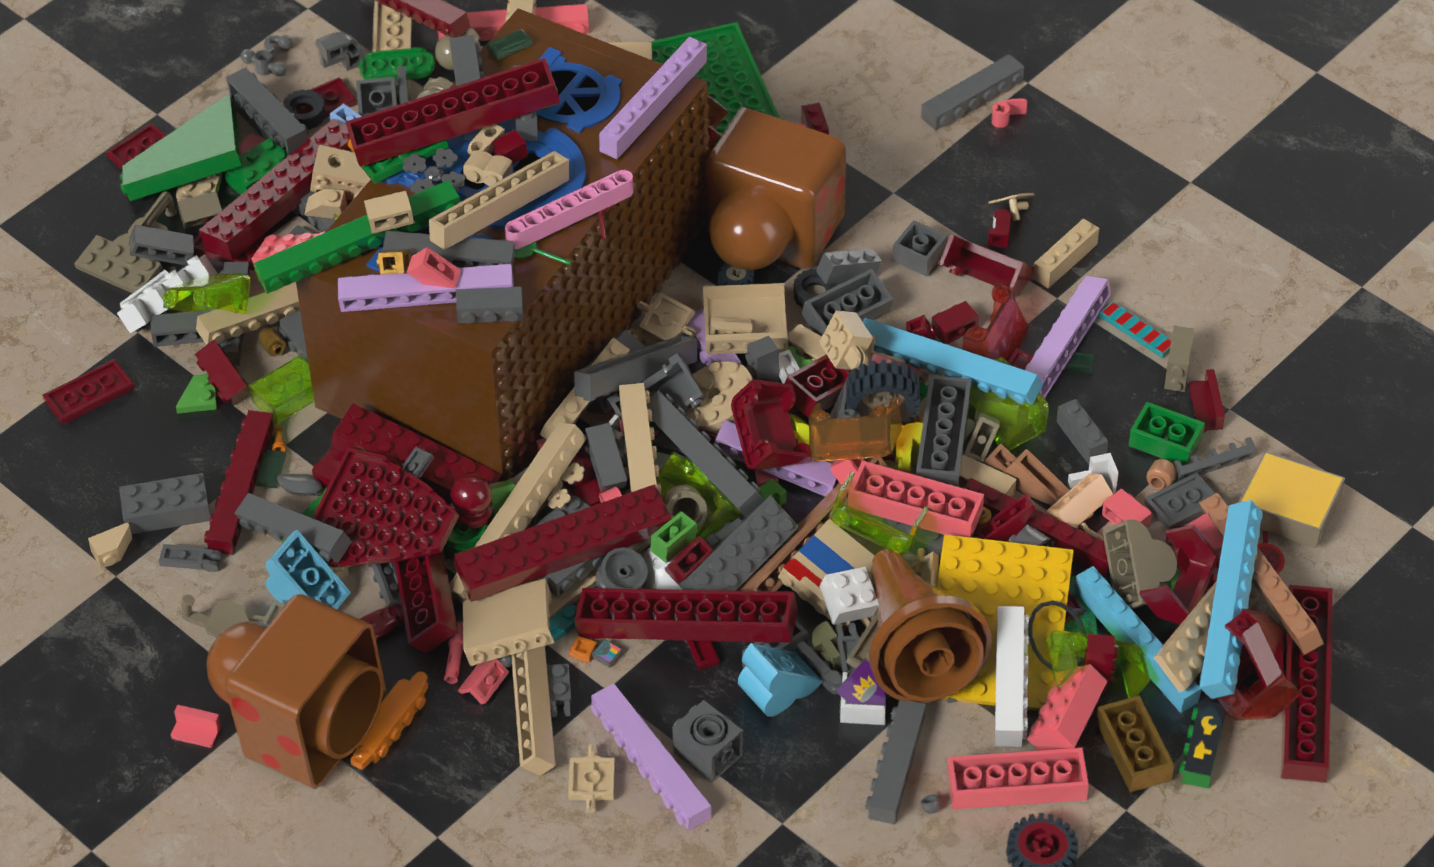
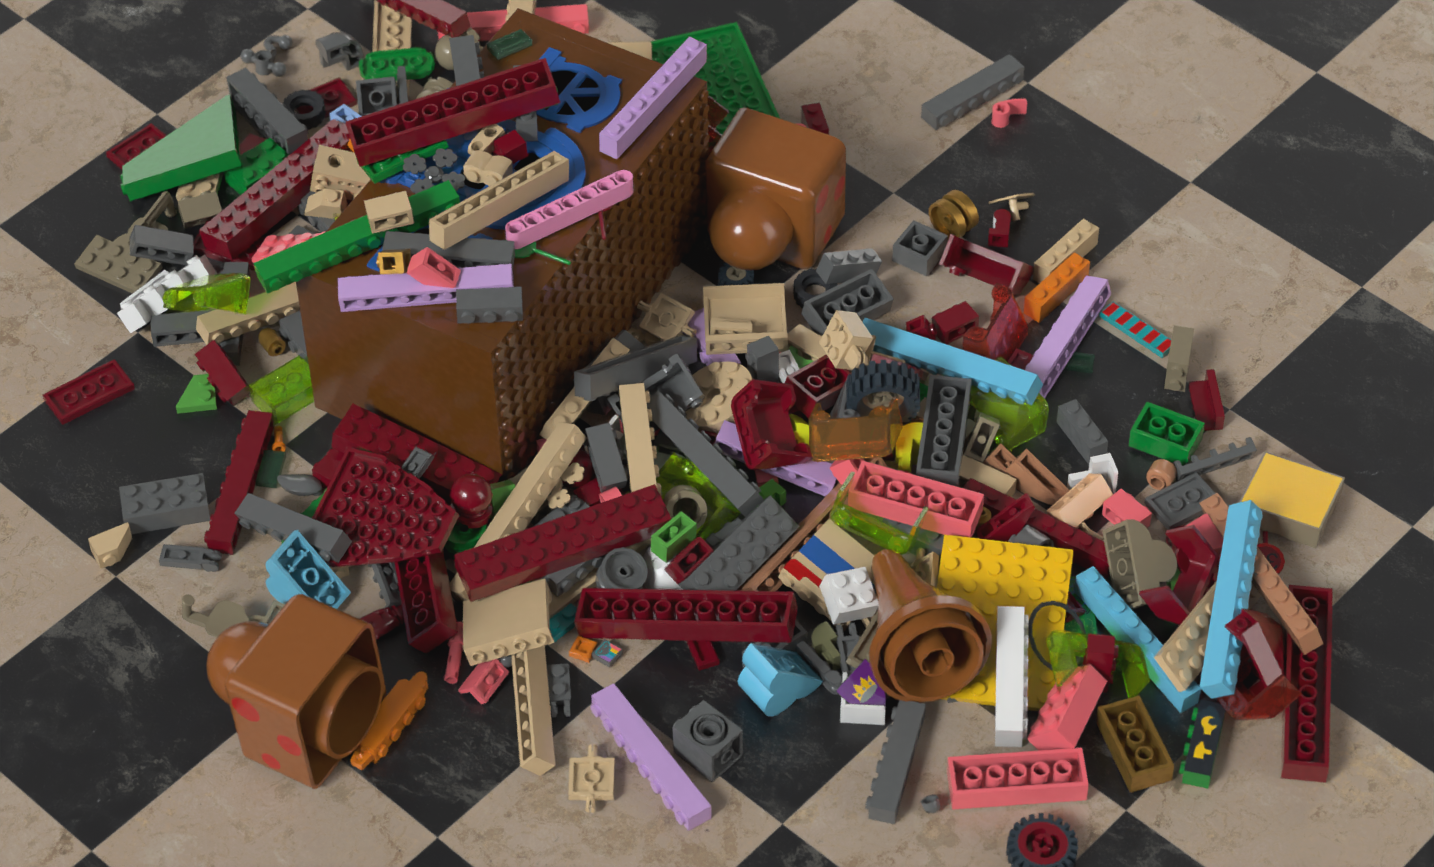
coral panel [171,705,221,748] -> none
none -> pearl gold wheel [929,190,979,240]
none -> orange brick [1023,252,1090,323]

